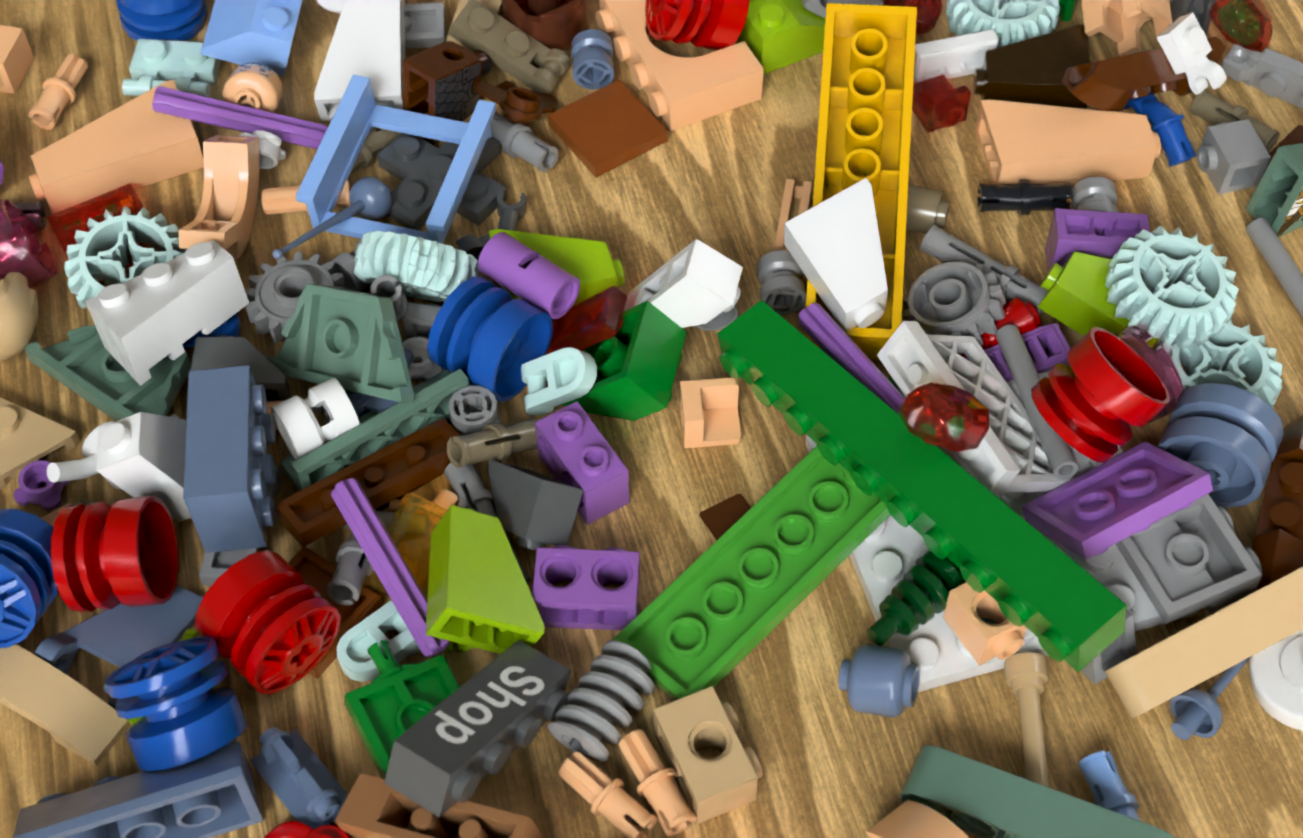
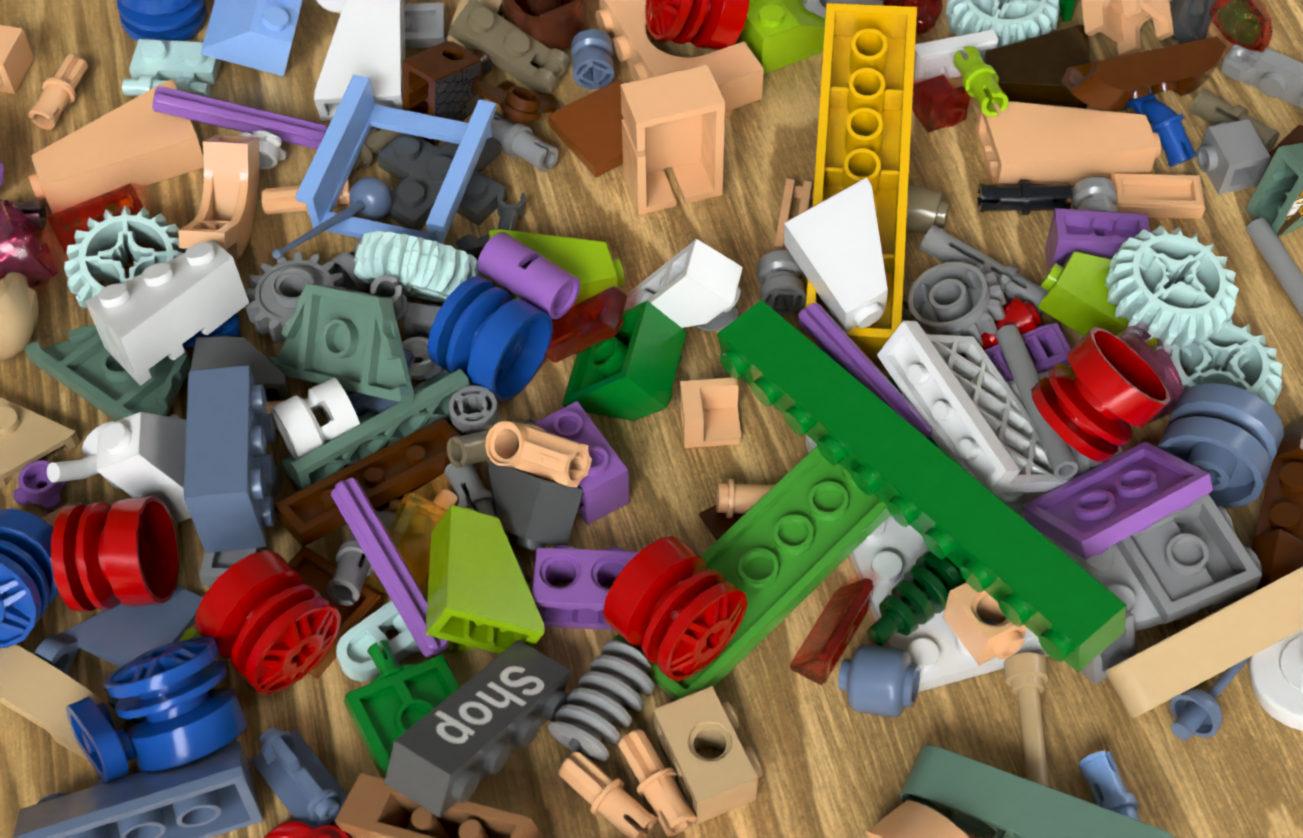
light nougat head [222,63,283,113] -> none
light aqua plate [521,347,597,415] -> none
clear red rock [899,382,989,452] -> none
white plate [1156,12,1227,95] -> none
none -> blue plate [66,697,135,783]
none -> light nougat piece [485,421,592,487]
none -> red wheel [603,536,747,681]
none -> light nougat piece [620,65,725,215]
none -> light nougat pin [716,478,776,518]
none -> clear red slope [790,578,874,686]
none -> lime pin [953,46,1009,117]
none -> light nougat tile [1110,173,1205,219]

